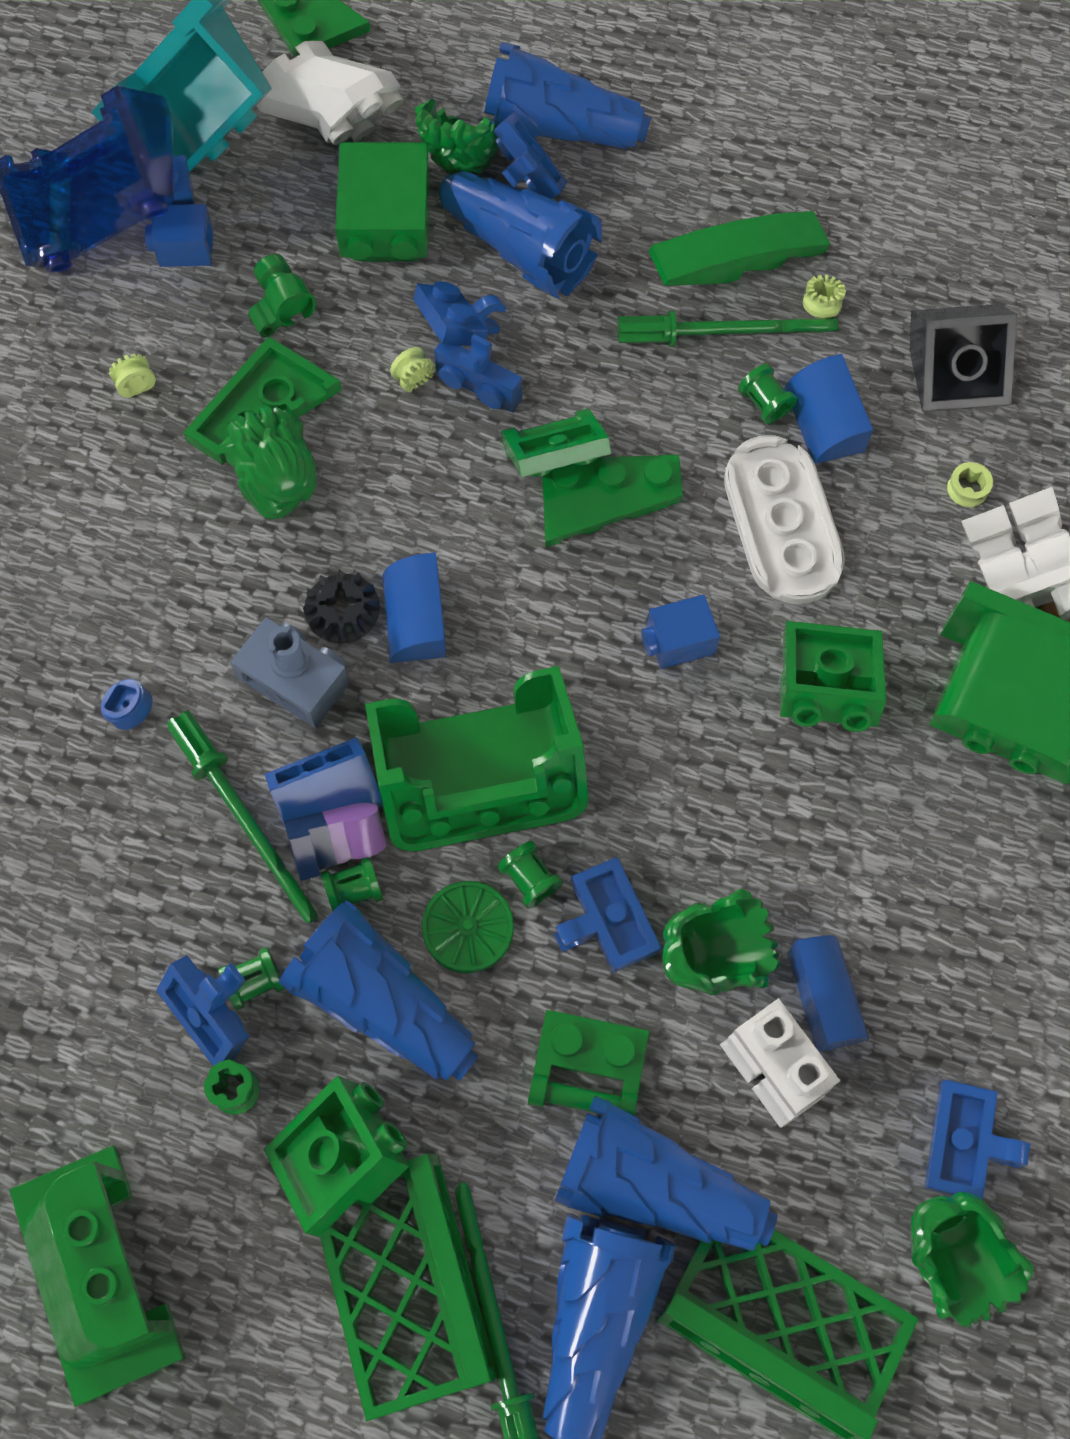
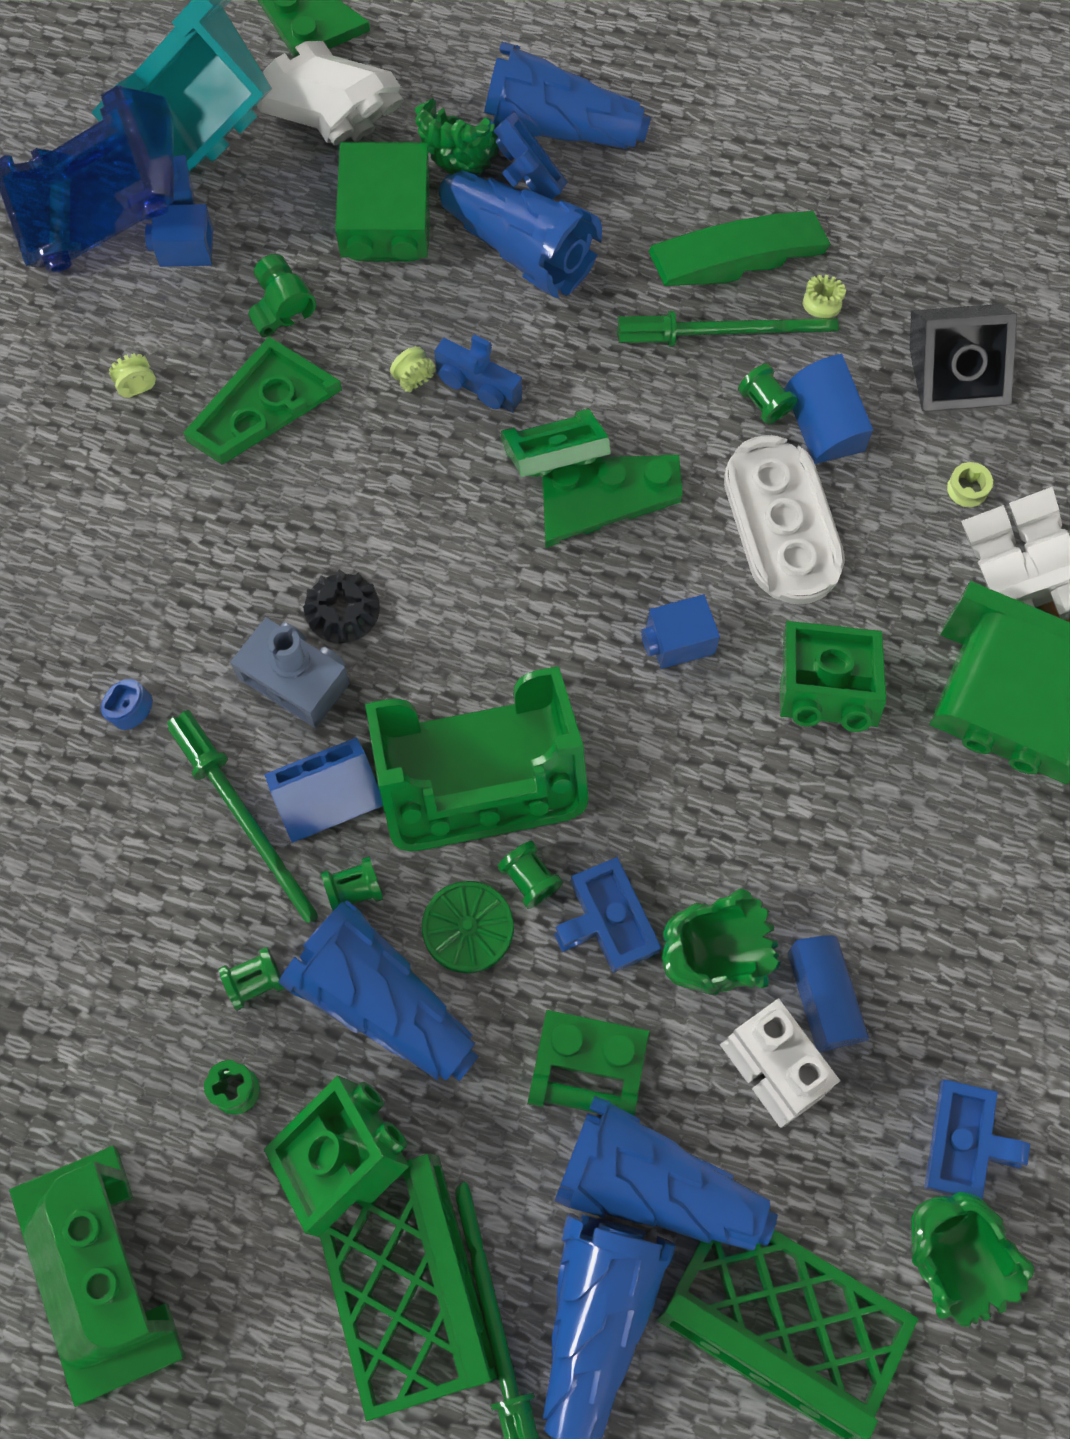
blue plate [156,955,249,1066] -> none
green hair [219,405,317,519] -> none
leg [284,803,387,881] -> none
blue brick [382,552,447,663] -> none
blue plate [413,281,506,346] -> none

